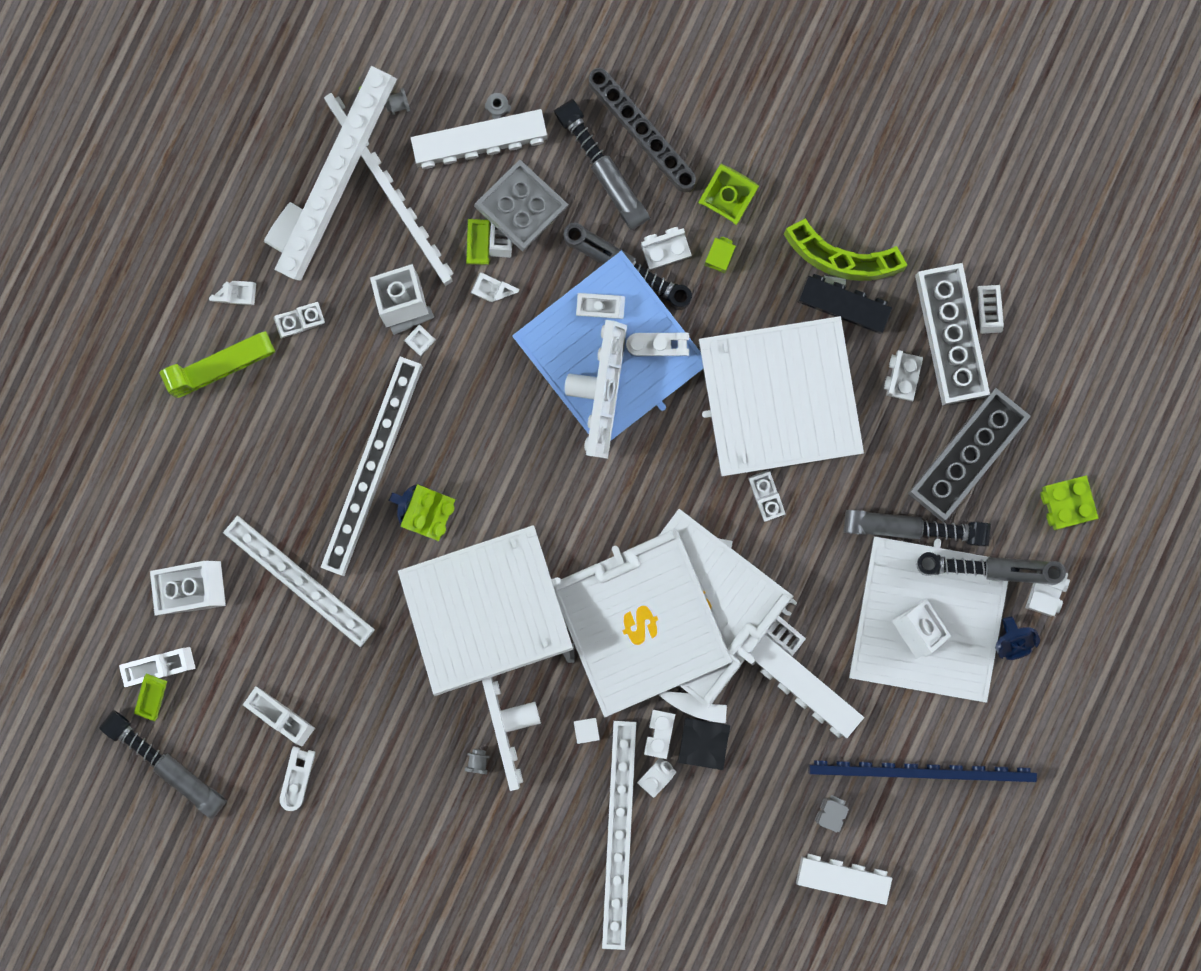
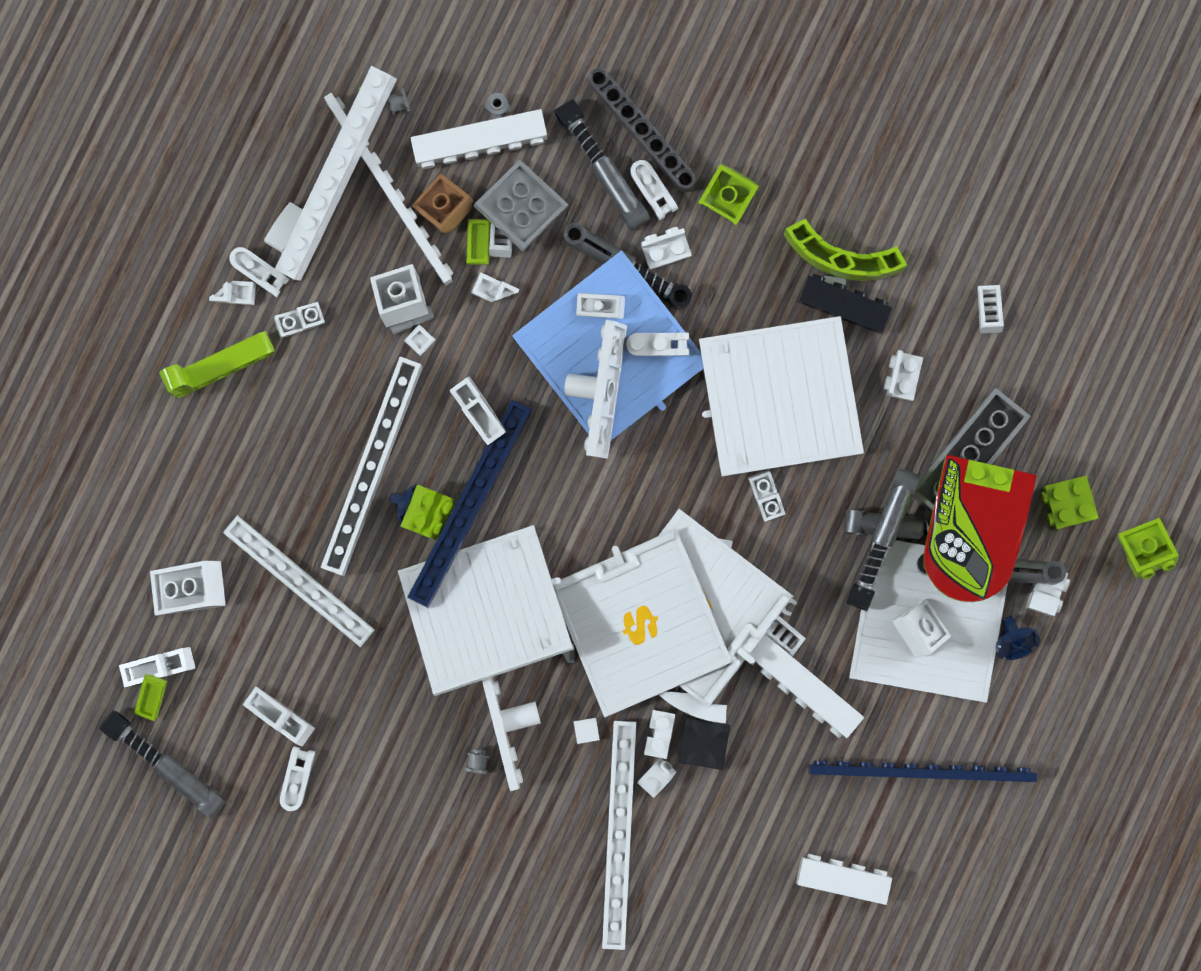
lime brick [704,237,736,274] -> none
light grey brick [815,795,849,832] -> none
white brick [915,263,990,406] -> none
none -> white plate [230,247,289,297]
none -> dark blue plate [407,400,532,608]
none -> medium nougat slope [411,173,473,233]
none -> white slope [449,377,506,445]
none -> white plate [630,160,678,221]
none -> piece [846,468,921,612]
none -> windscreen [923,455,1037,603]
none -> lime plate [1118,518,1179,580]

